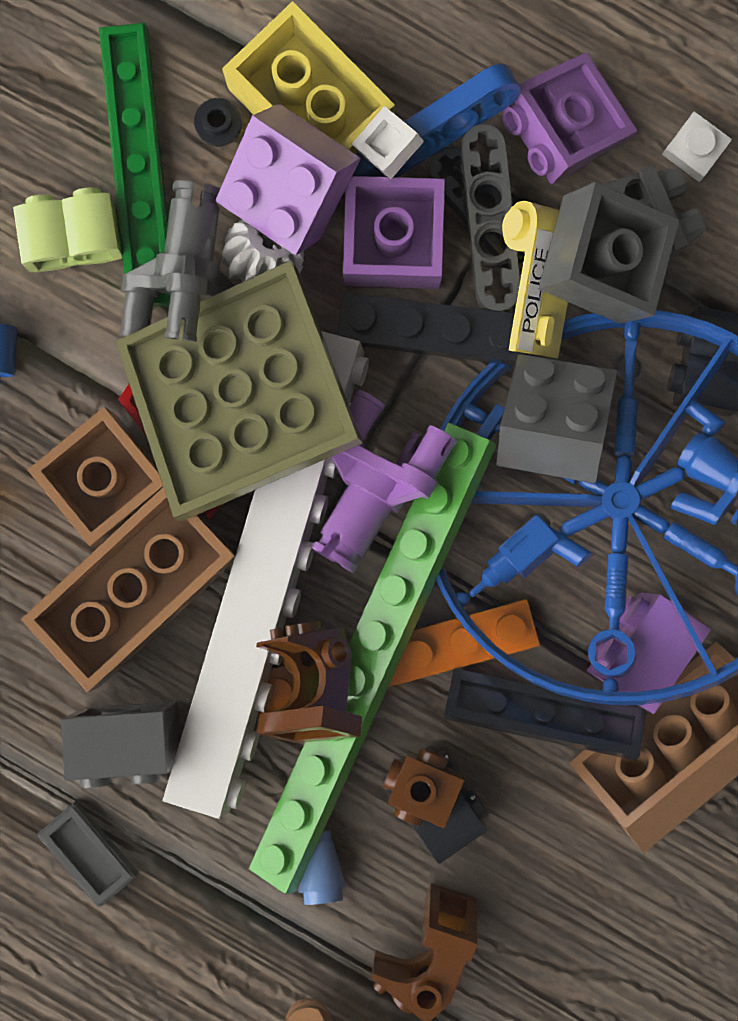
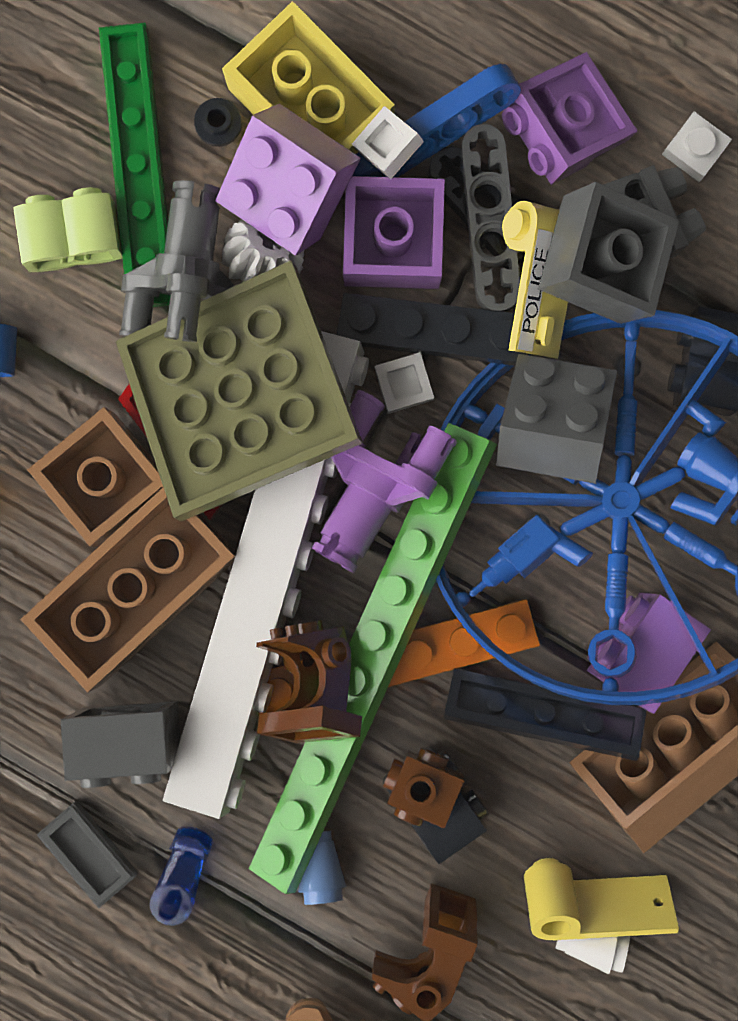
none -> clear blue piece [149,826,213,926]
none -> white plate [374,352,434,414]
none -> light yellow door [524,858,679,940]
none -> white cone [555,936,630,974]

